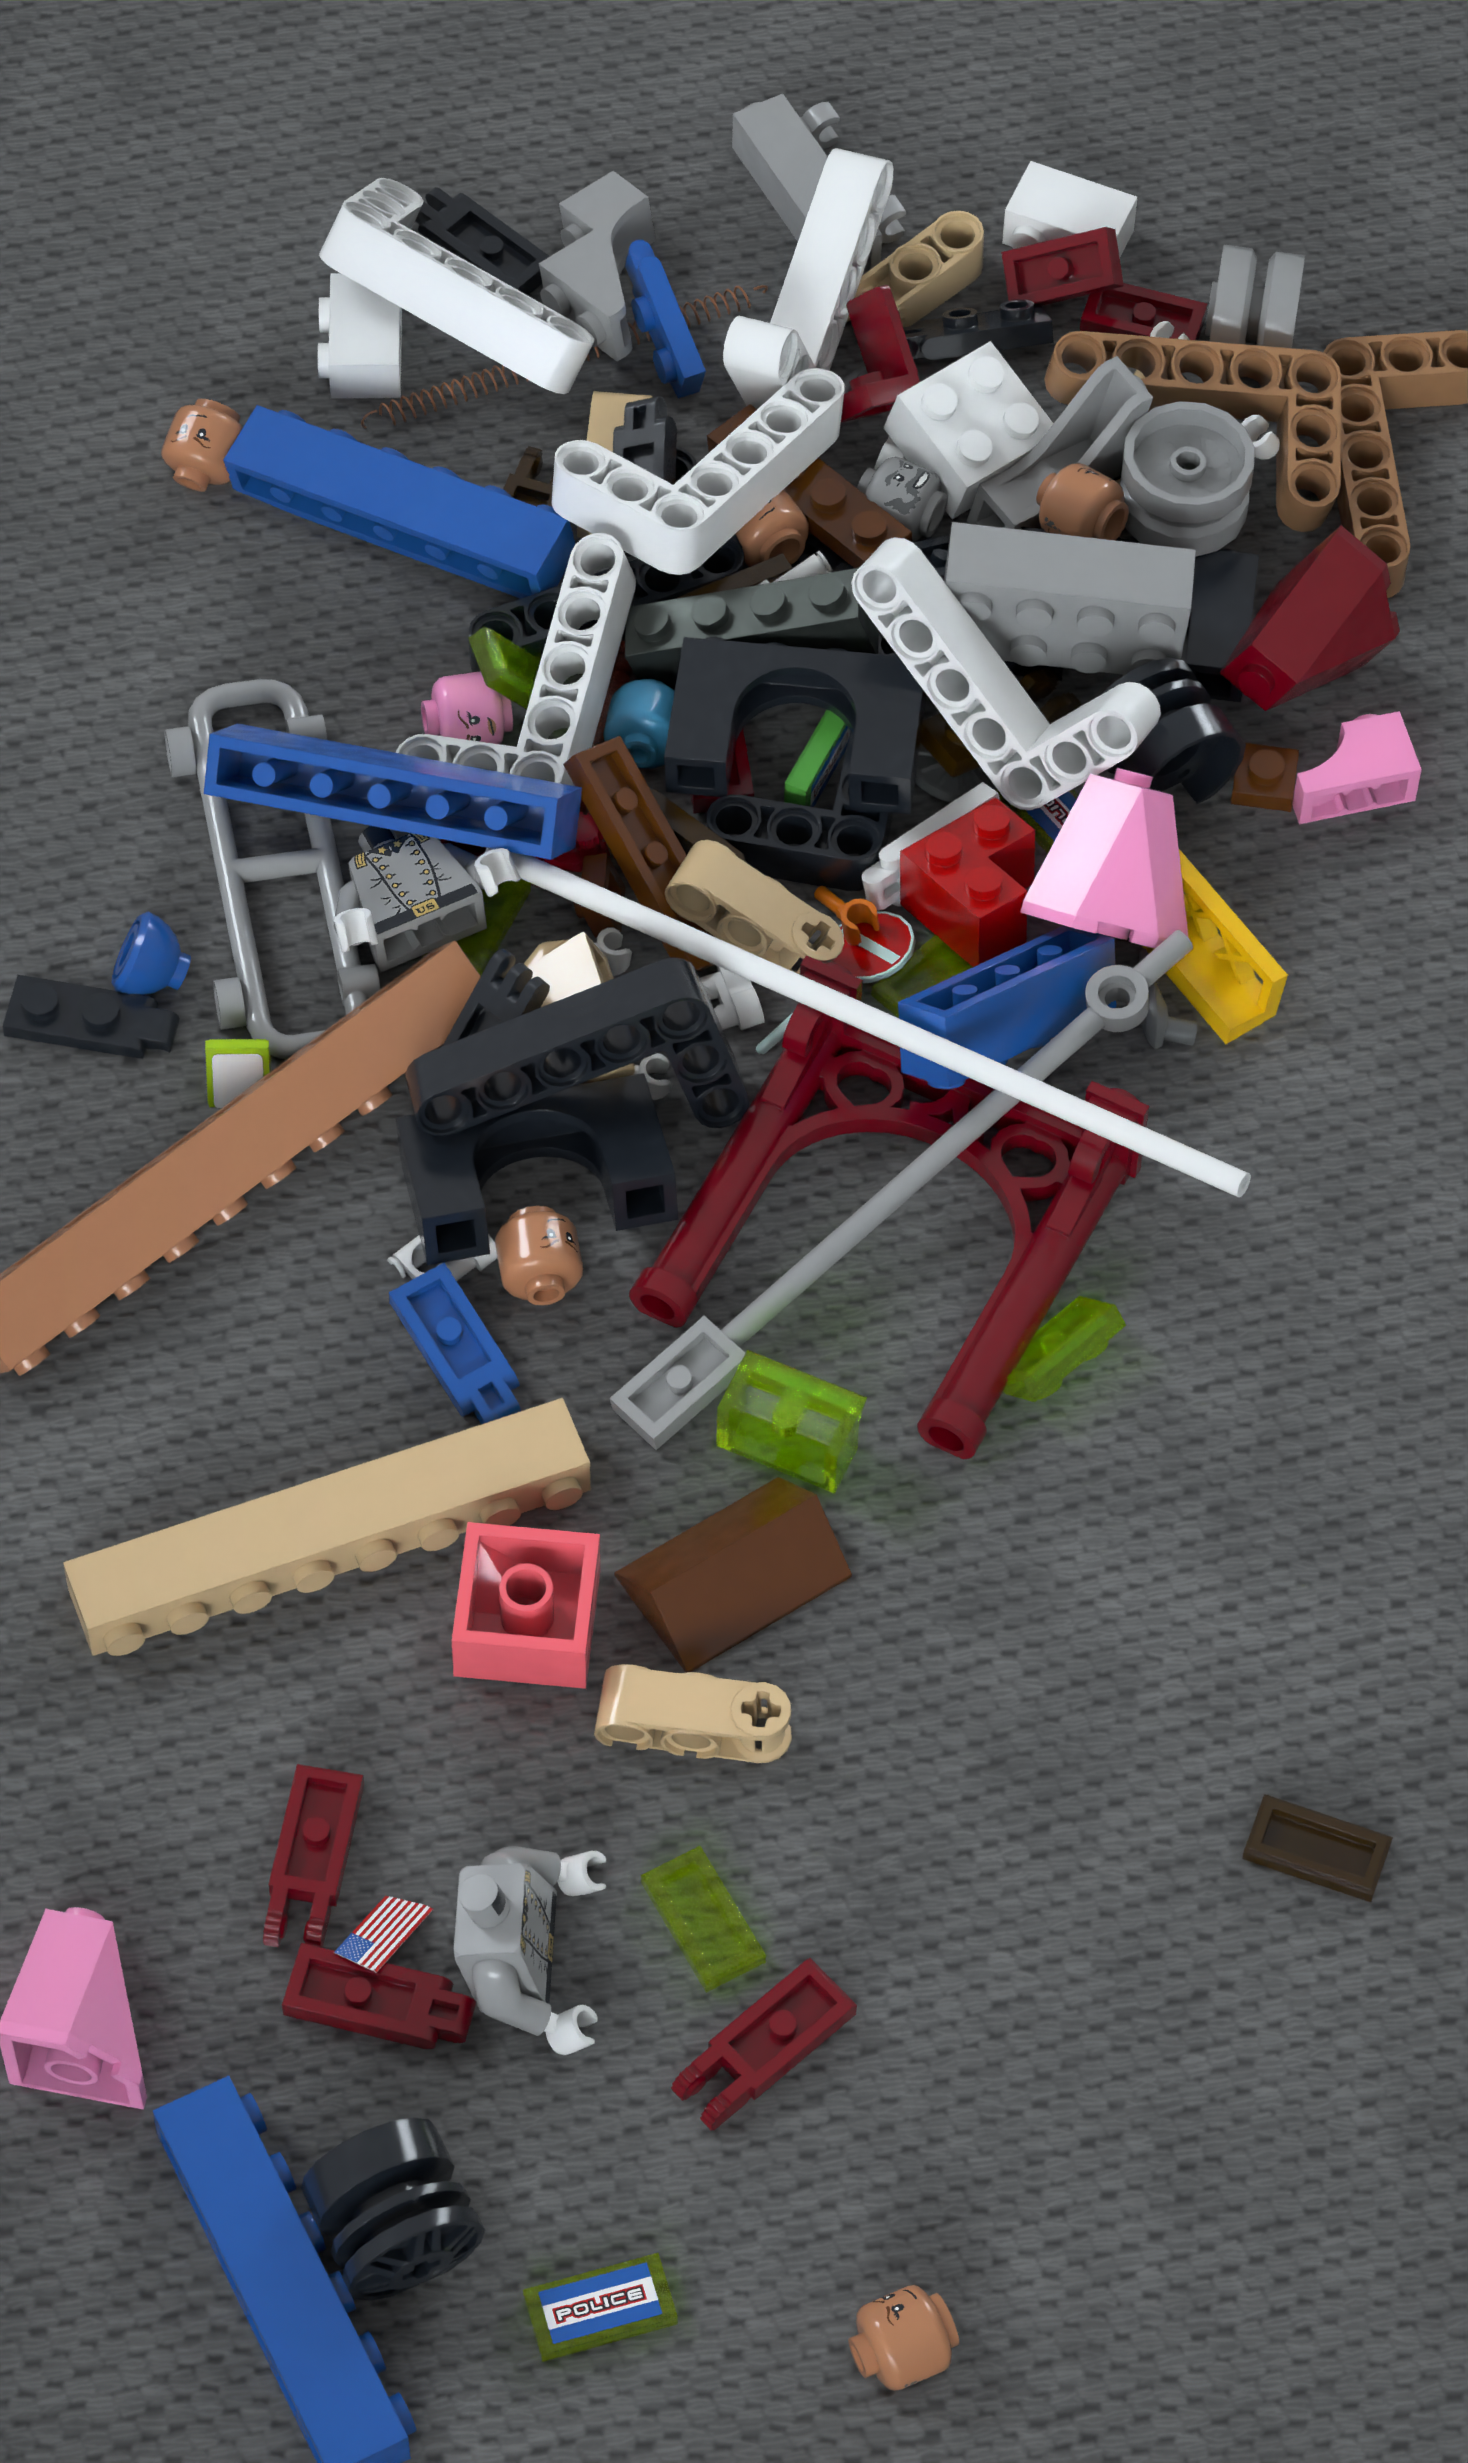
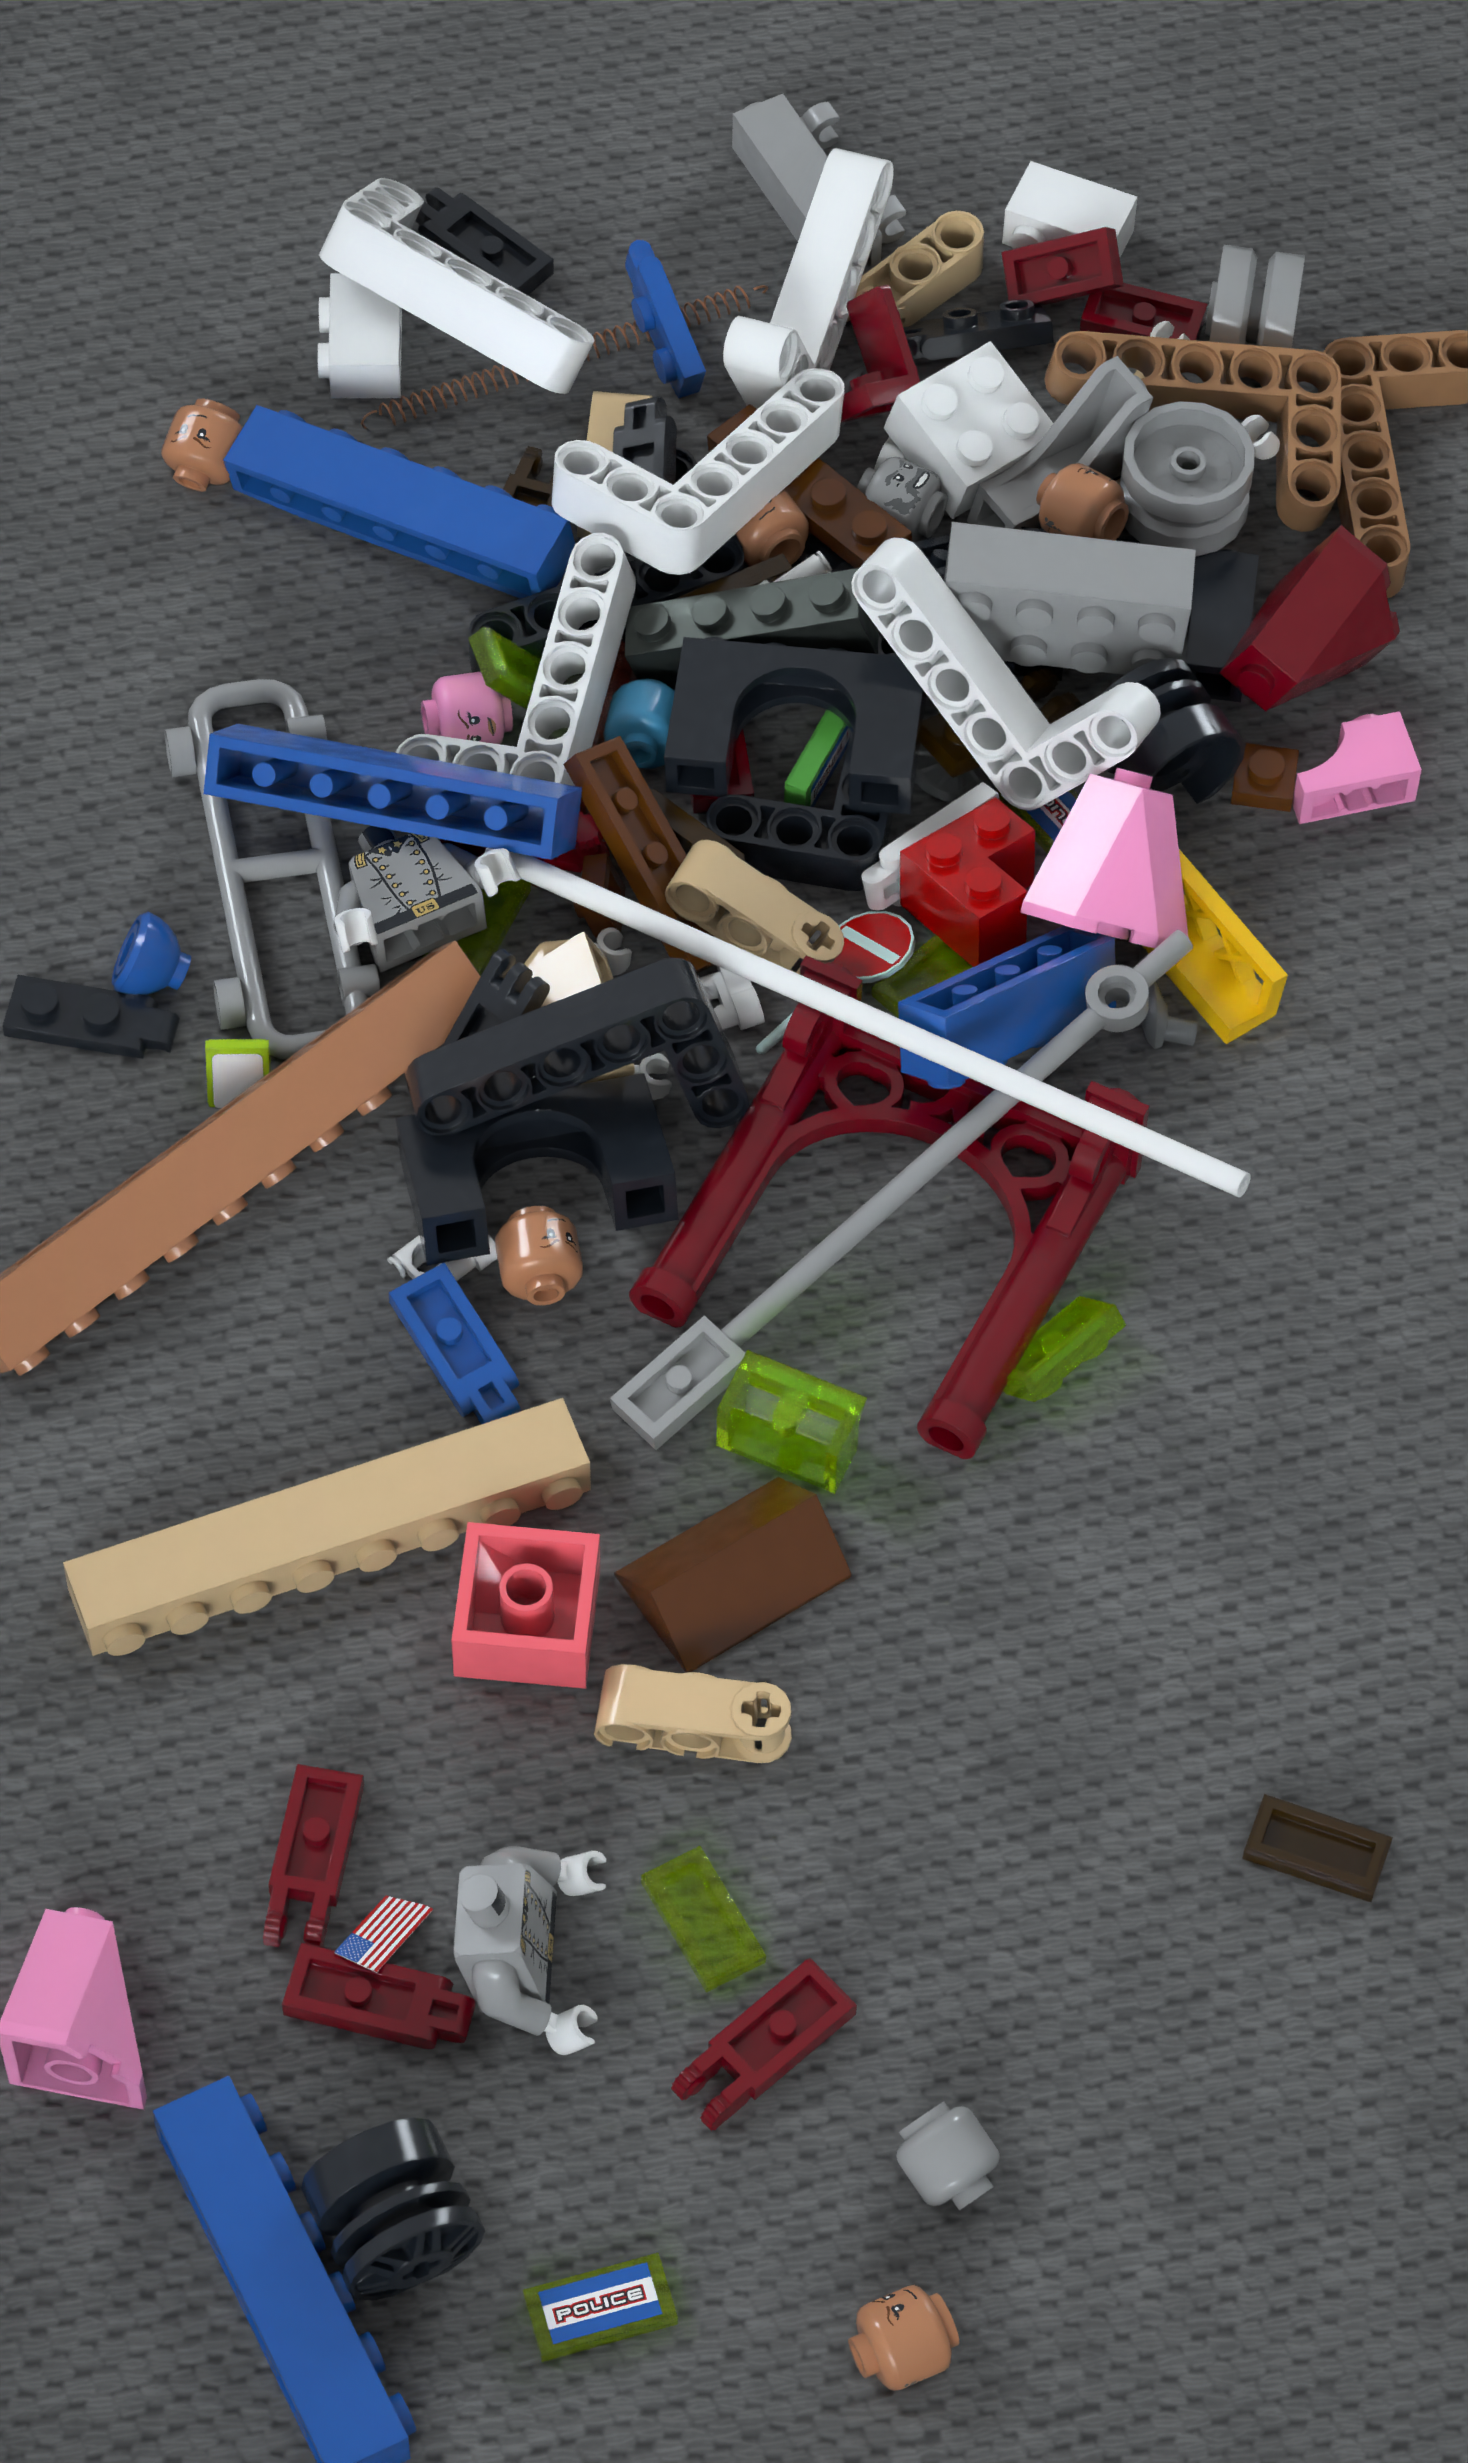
light grey arch [539,171,656,361] -> none
orange hand [814,886,880,946] -> none
none -> light grey head [896,2101,1000,2210]

